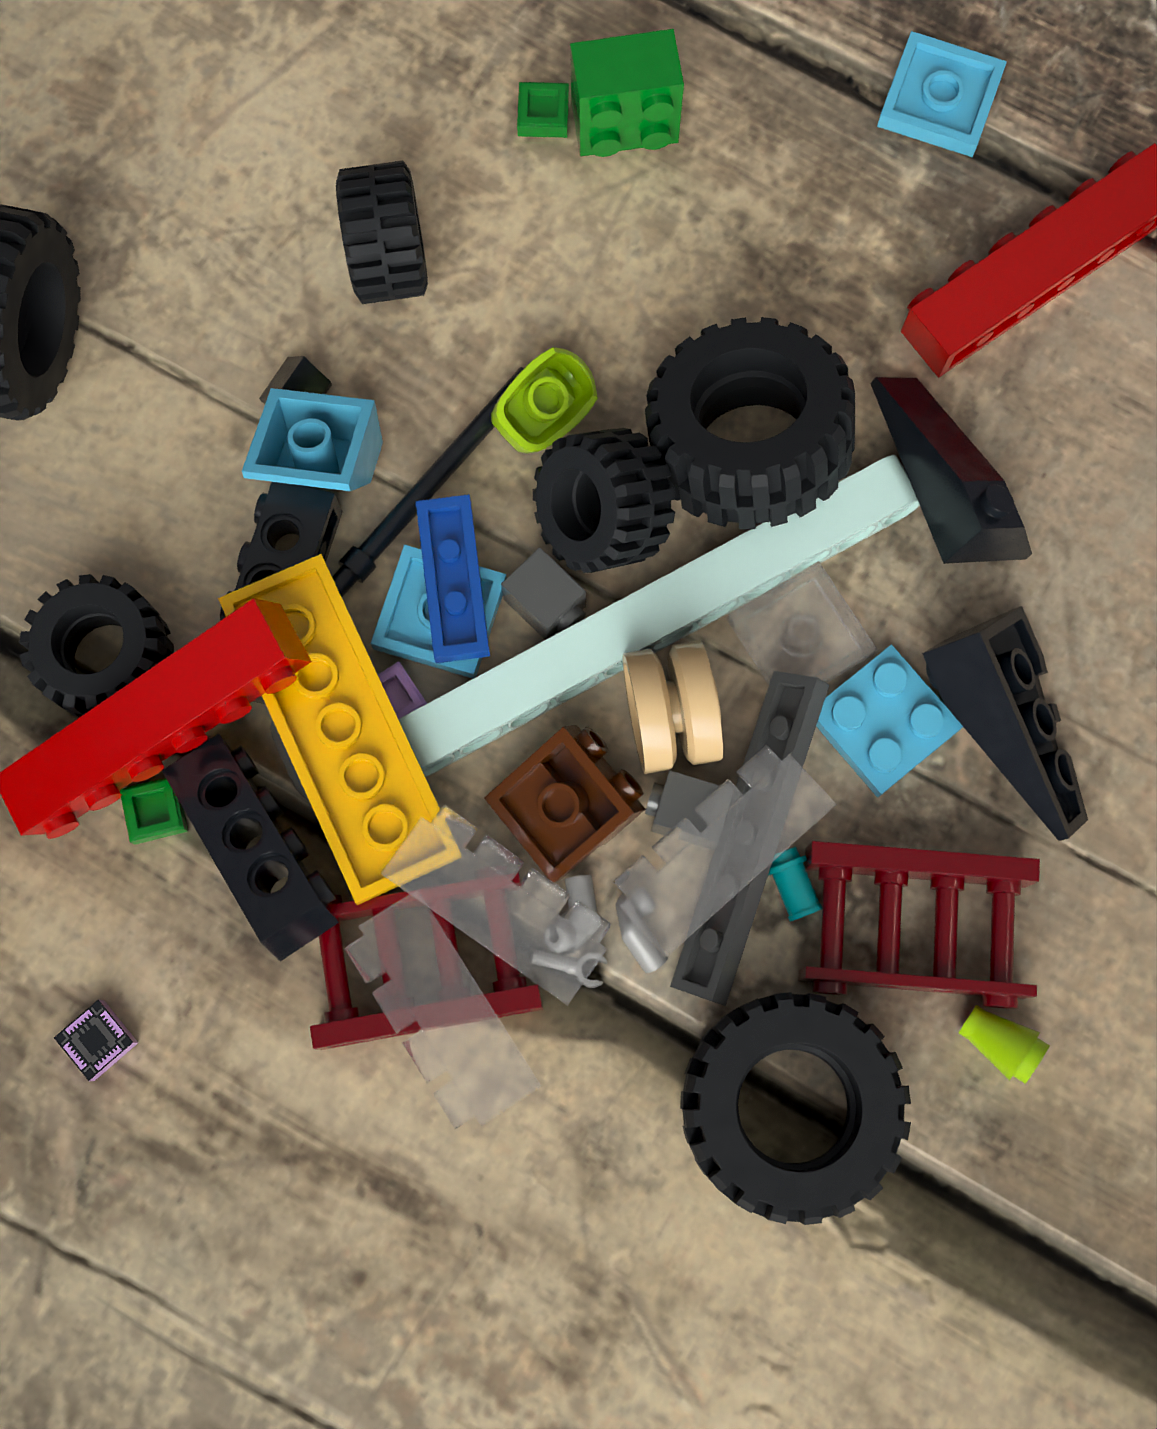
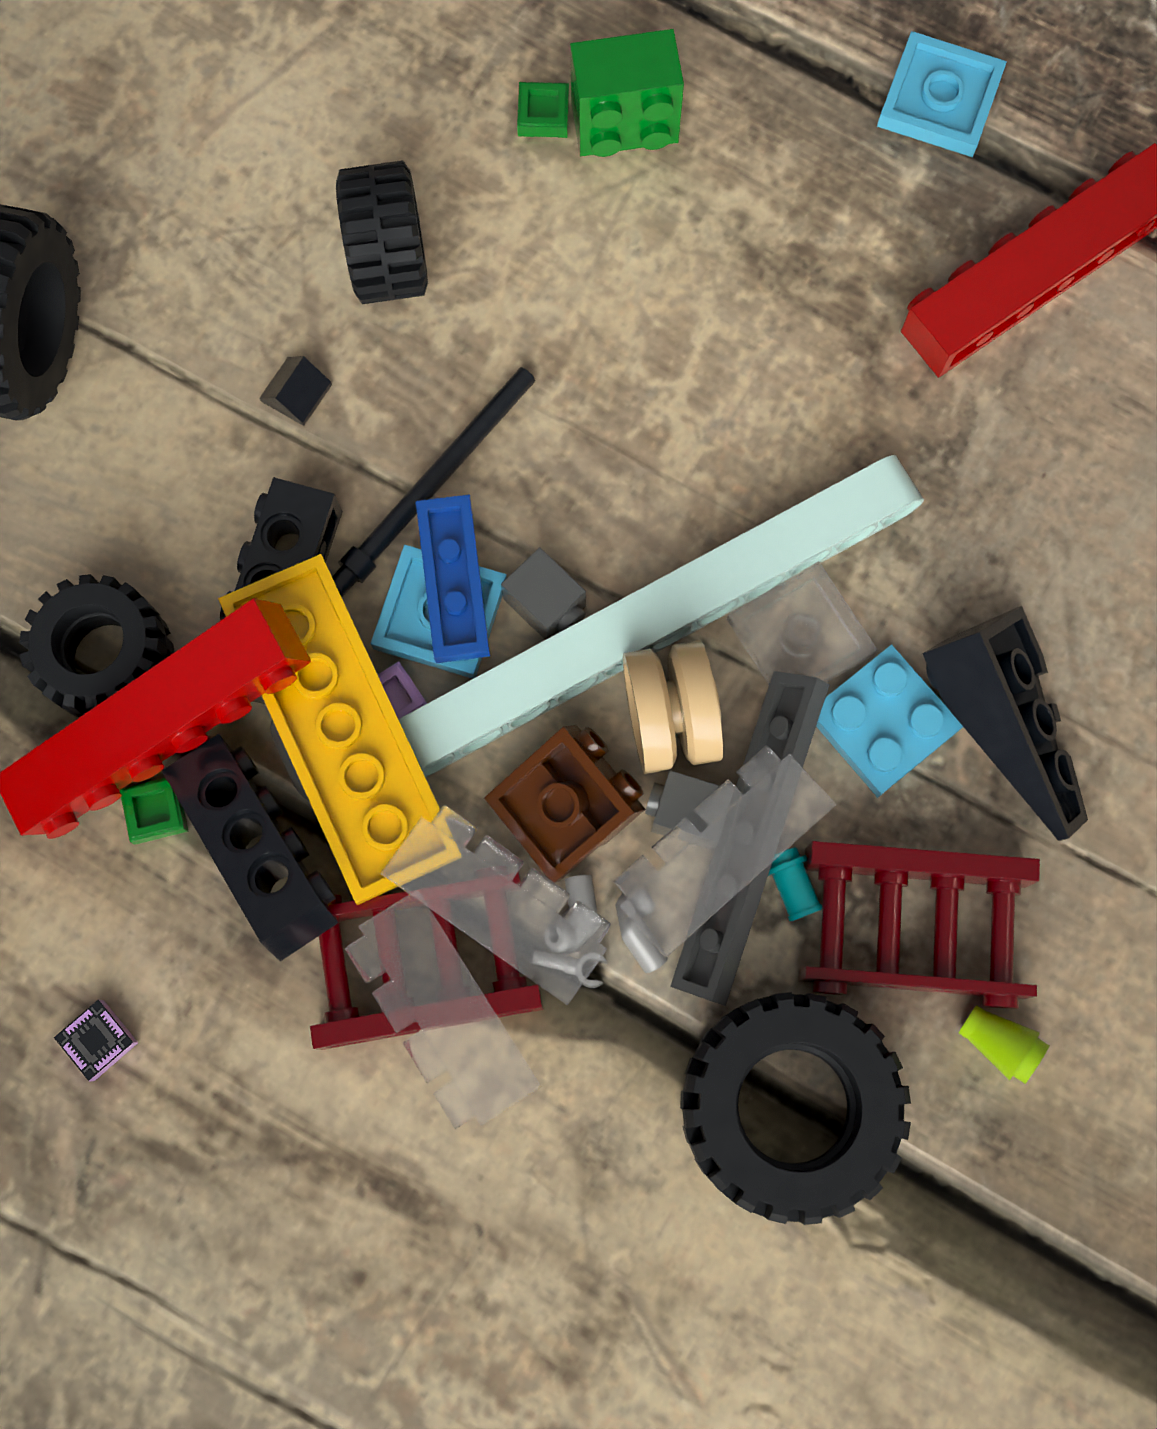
medium azure slope [242,388,383,491] -> none
lime piece [491,347,598,454] -> none
black tyre [533,428,676,573] -> none
black tyre [645,317,855,529] -> none
black wedge [870,377,1032,564] -> none

